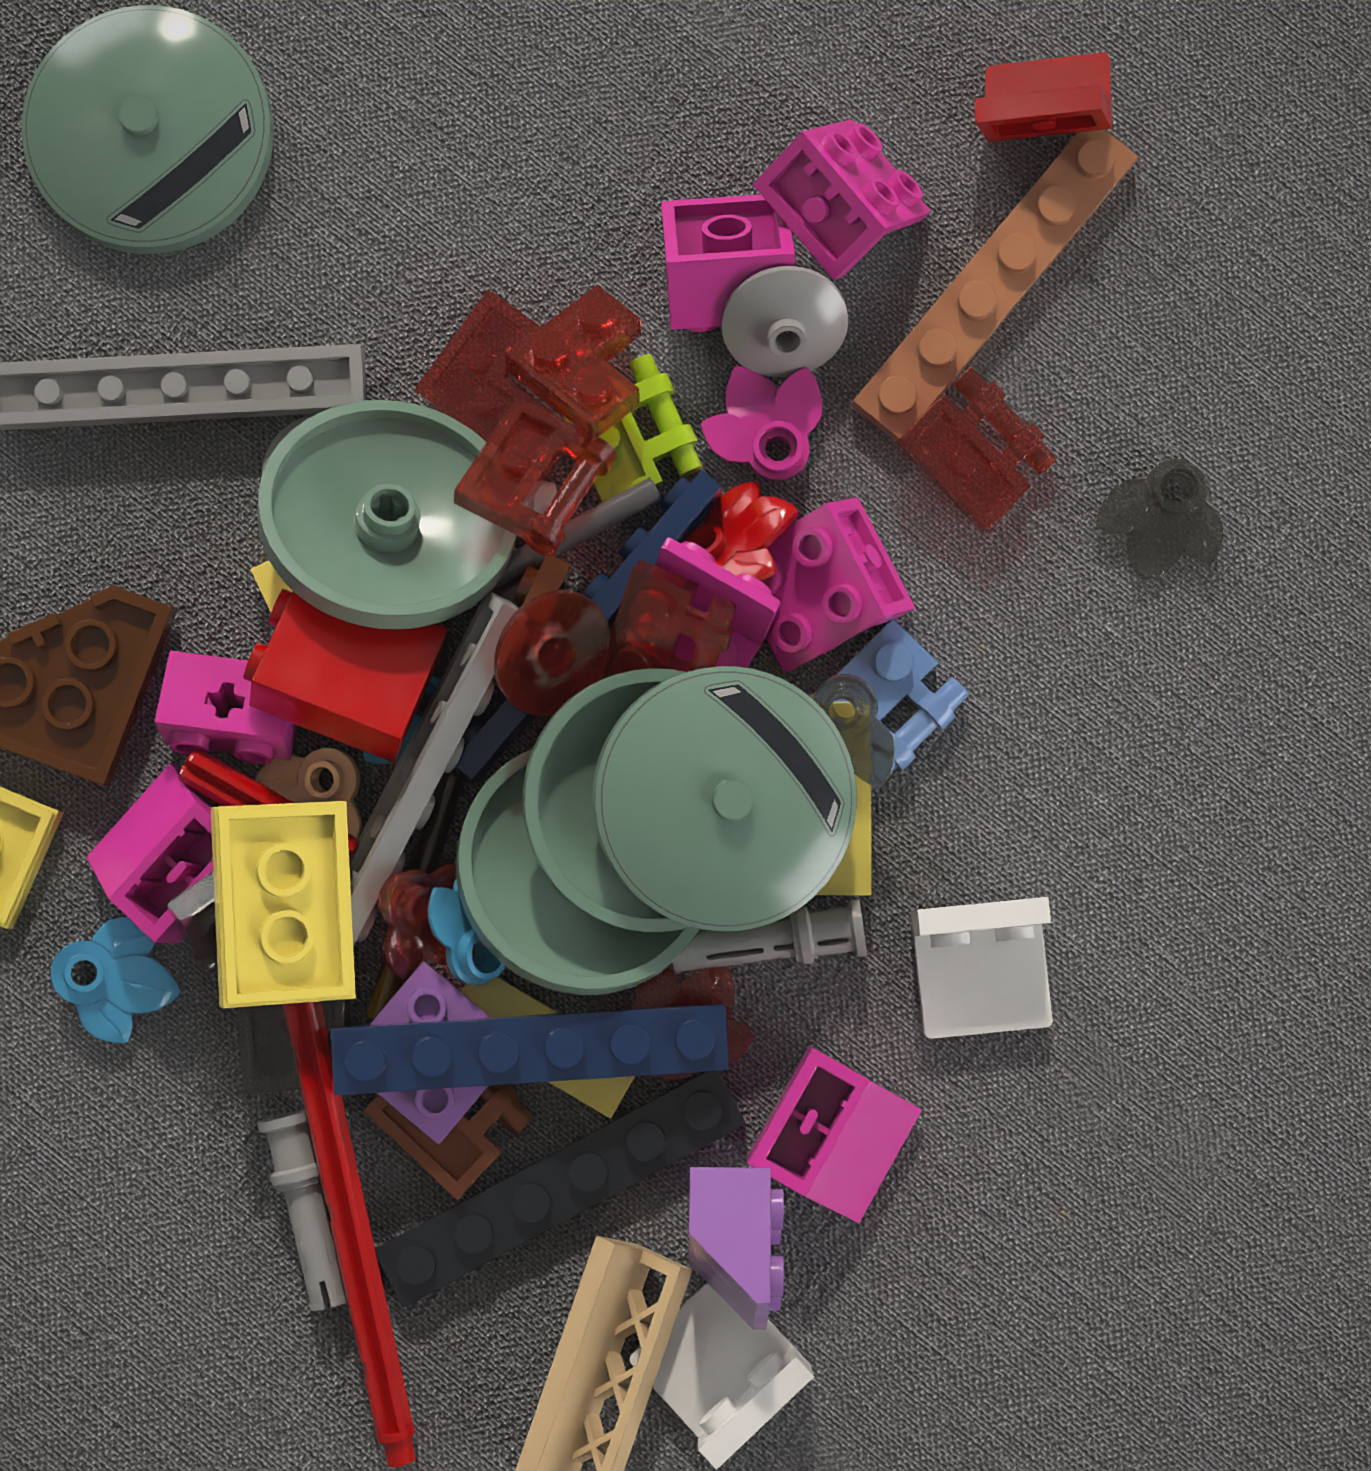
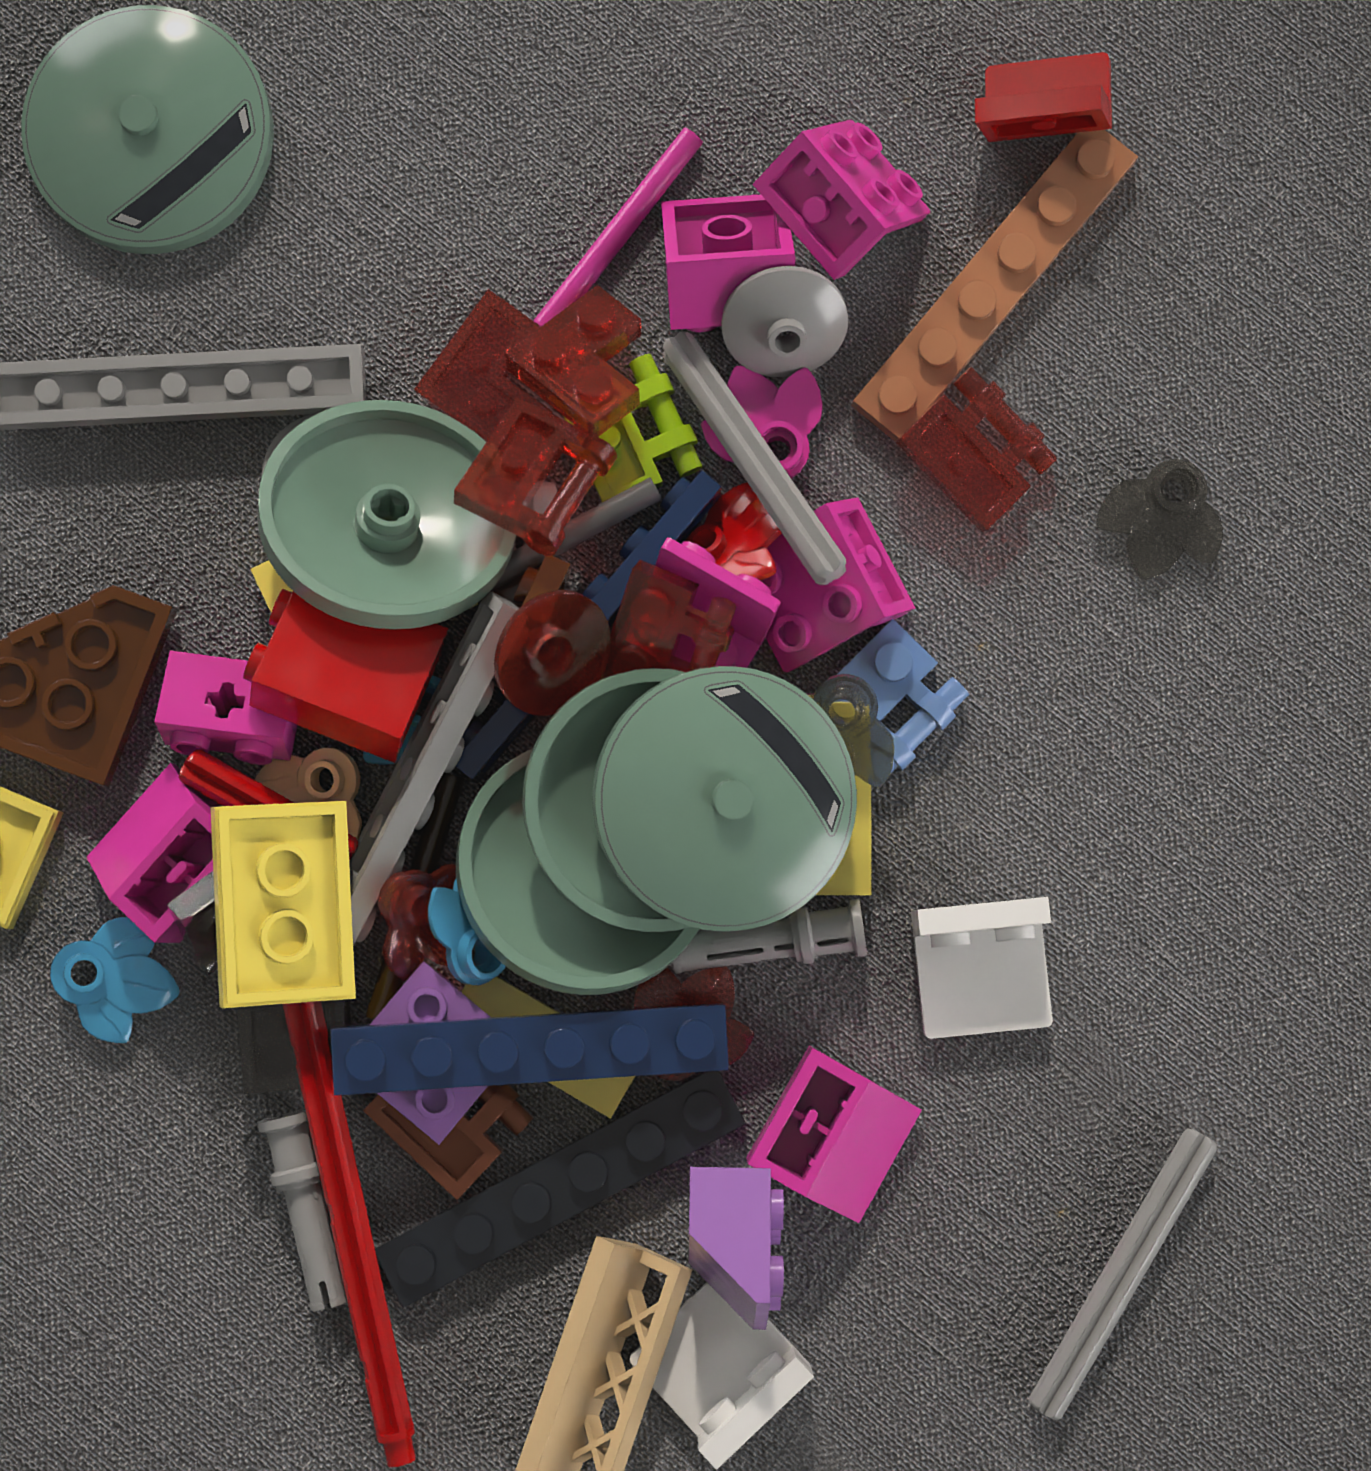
none -> dark pink bar [532,128,703,338]
none -> light grey axle [663,331,846,585]
none -> light grey axle [1029,1128,1217,1421]

